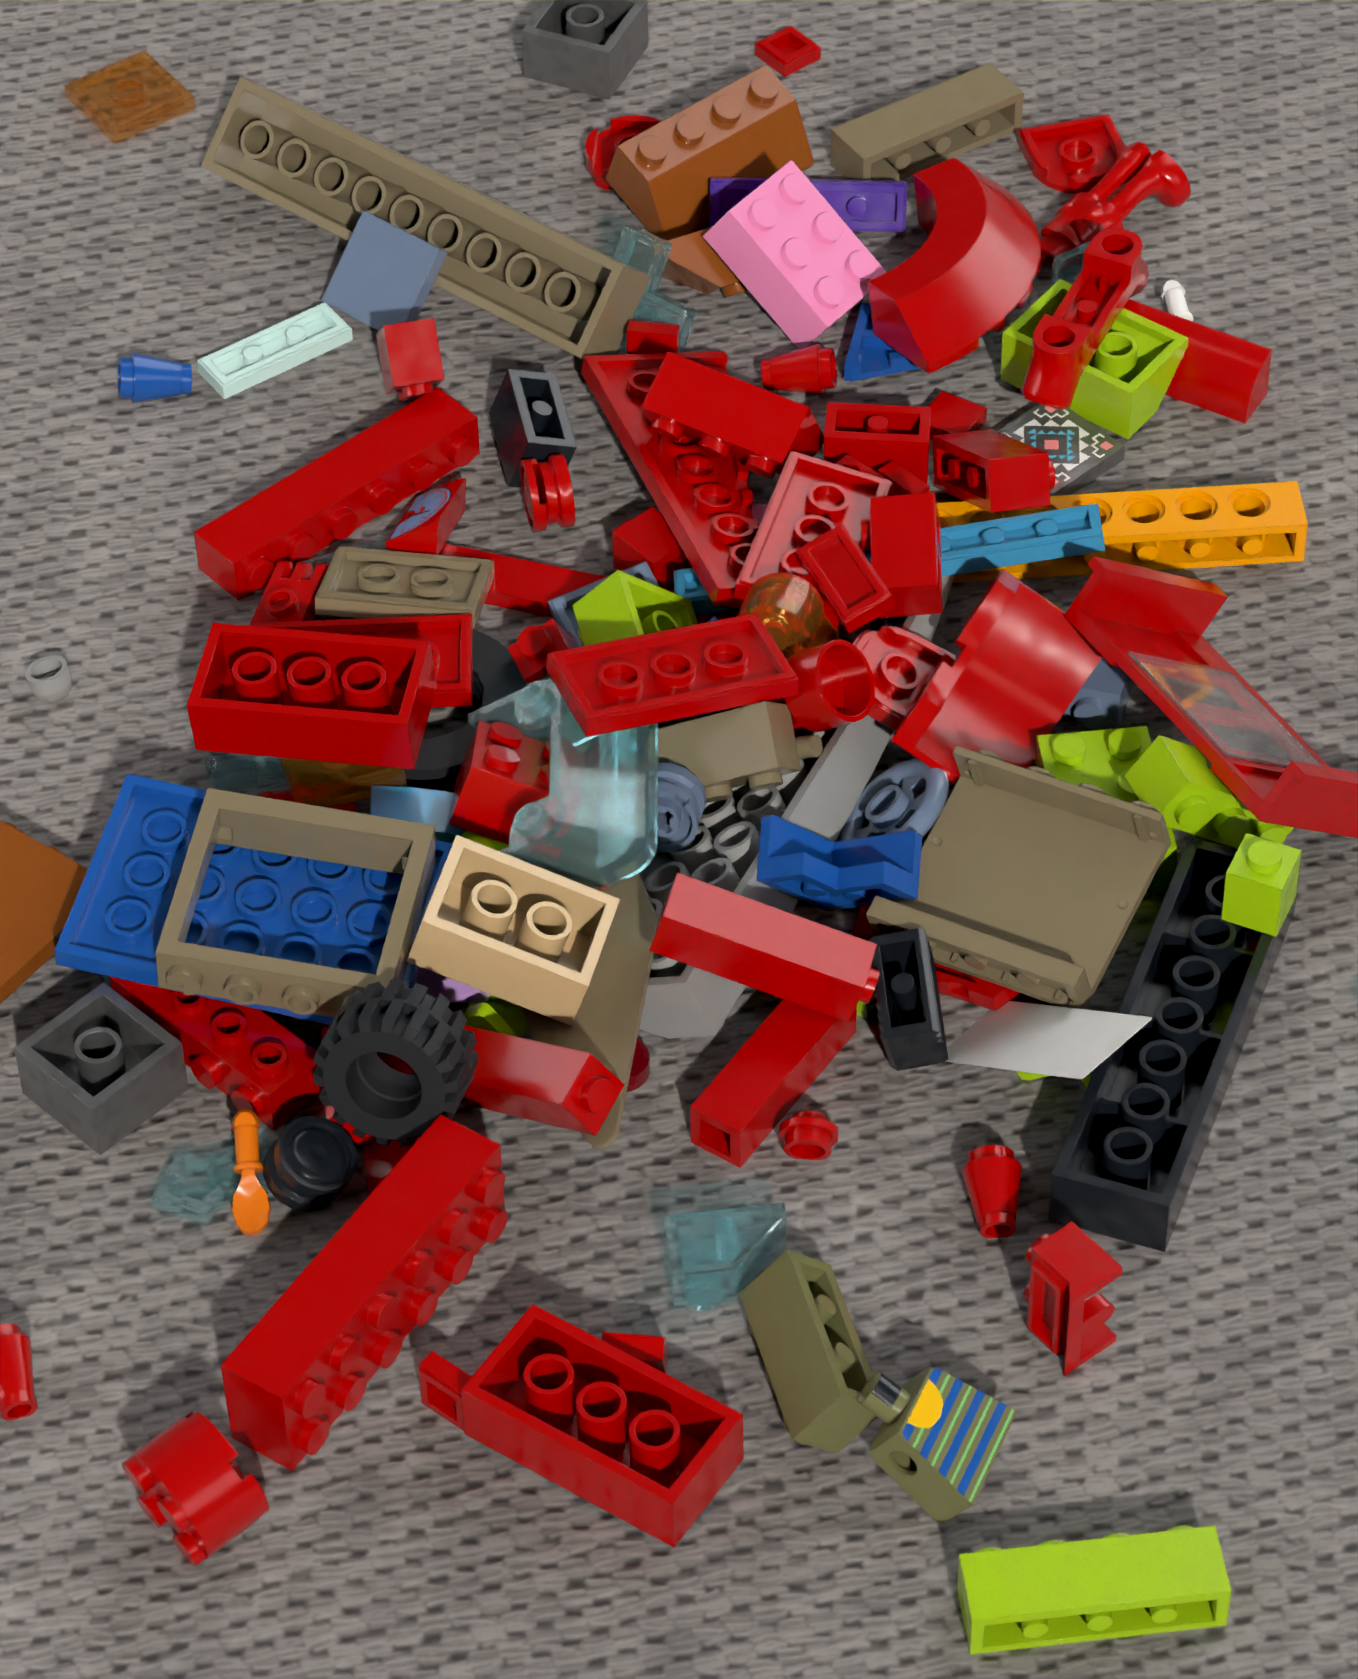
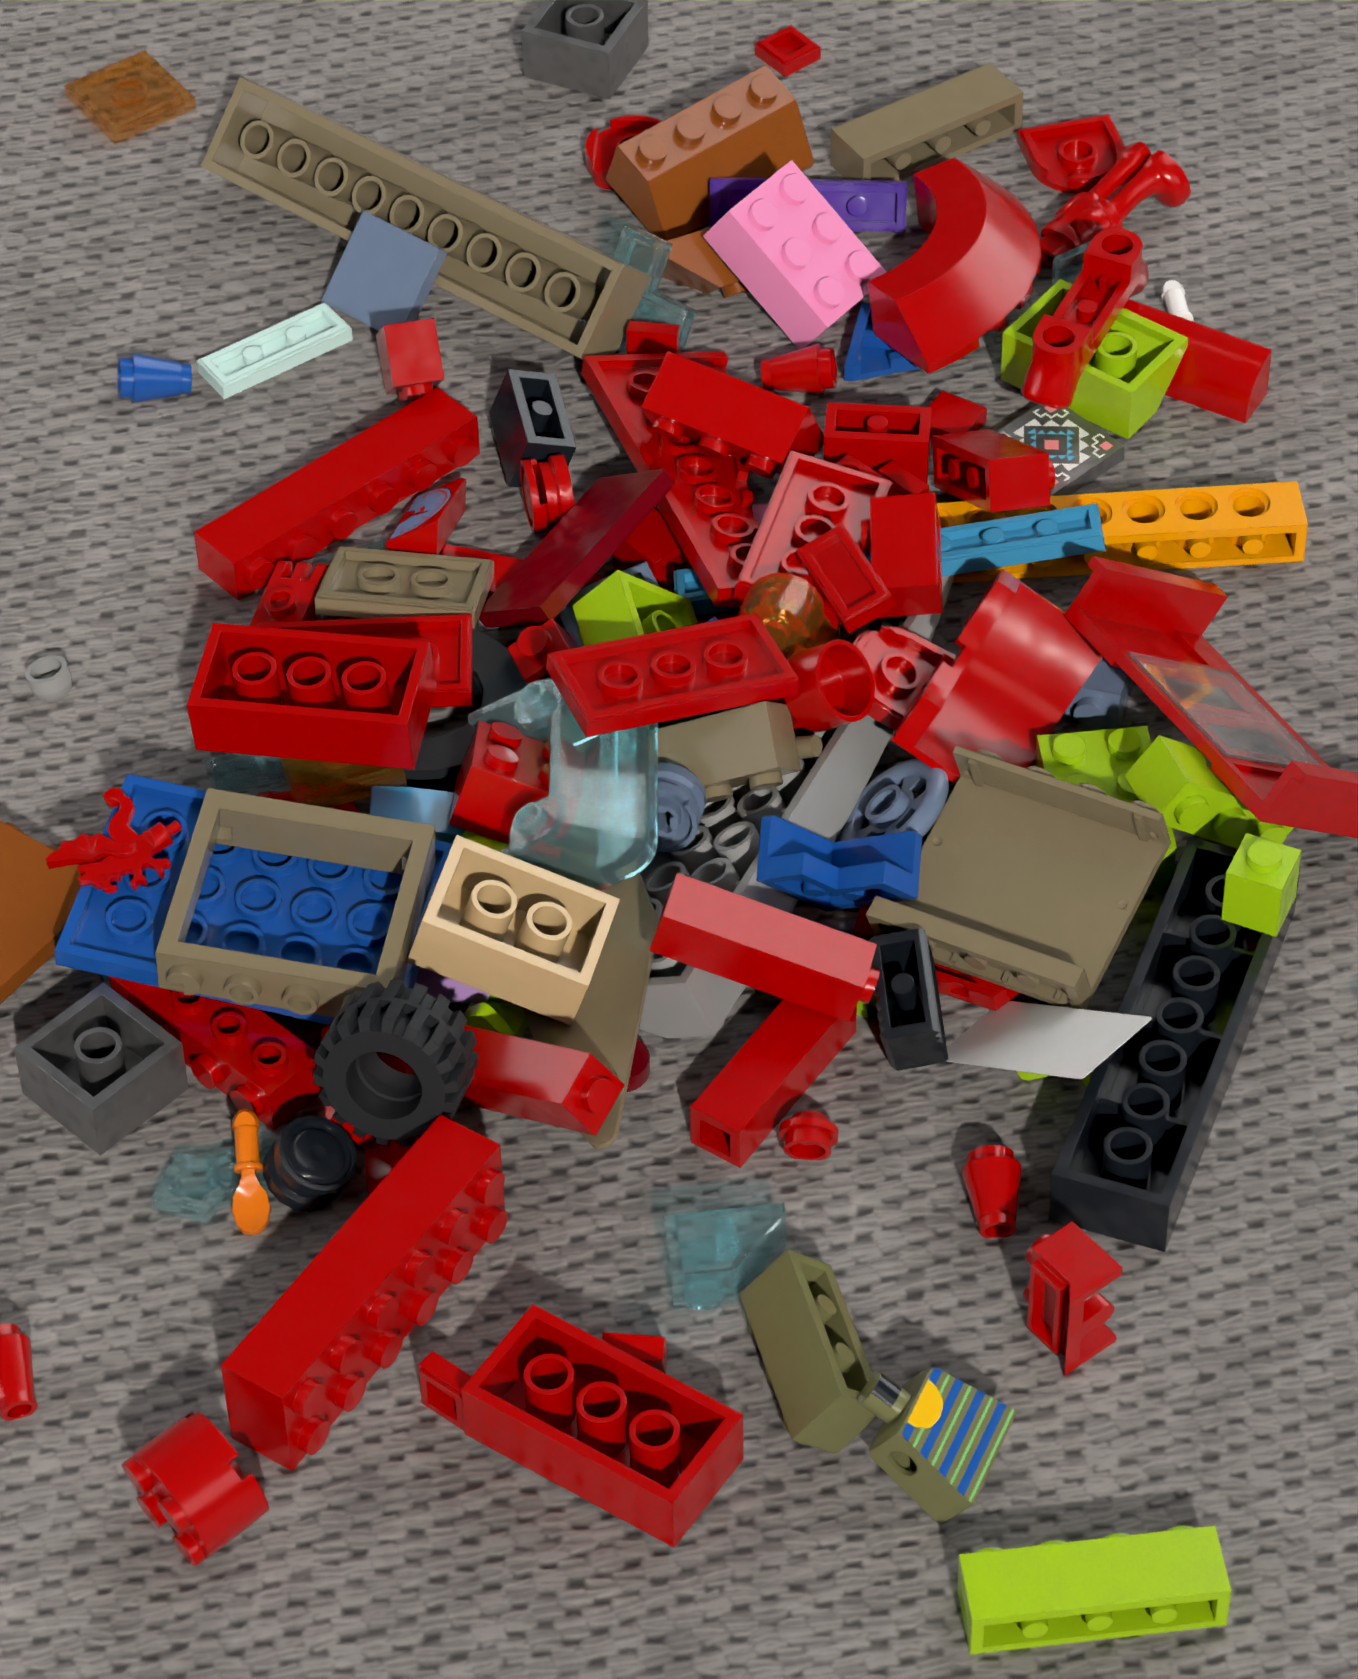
none -> red piece [45,787,182,894]
none -> dark red tile [479,468,674,628]

